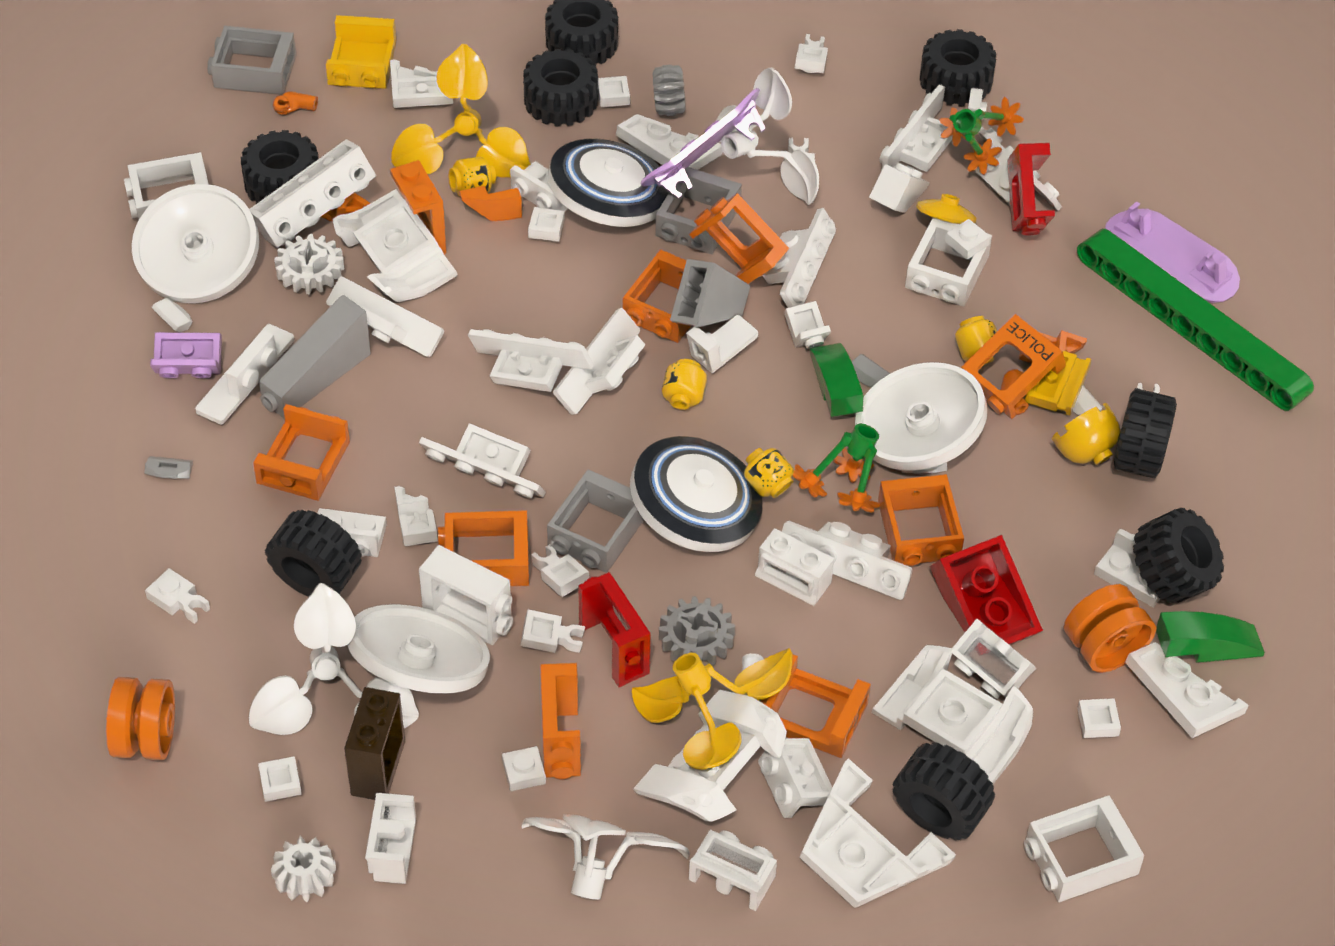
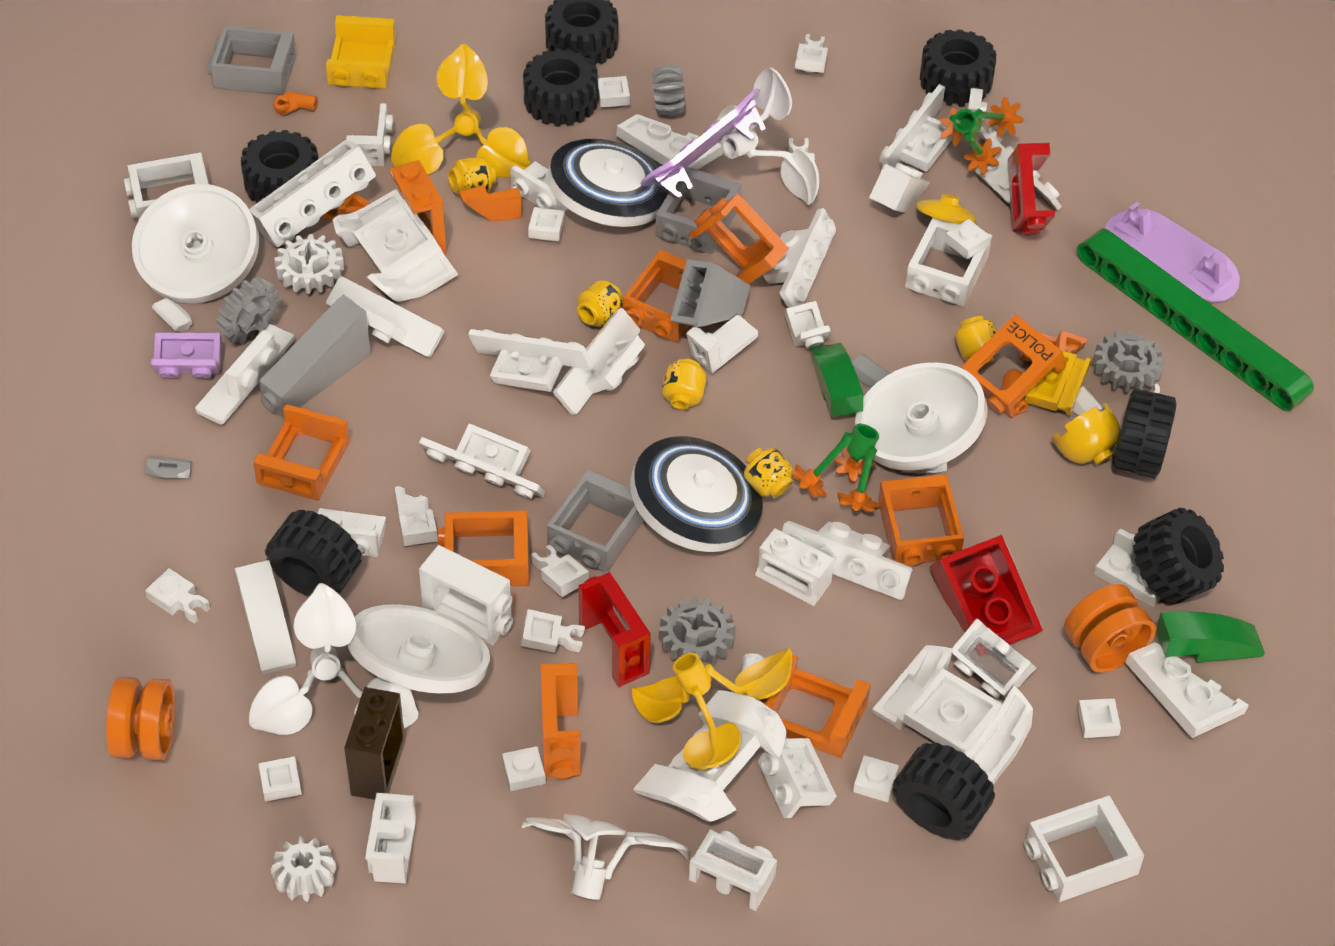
white wing [390,60,453,108] -> none
white wing [799,758,956,908] -> none
none -> light grey gear [216,277,281,344]
none -> white slope [235,560,296,675]
none -> white bracket [346,103,393,166]
none -> yellow head [577,280,623,327]
none -> white plate [853,755,899,802]
none -> light grey gear [1092,330,1165,392]

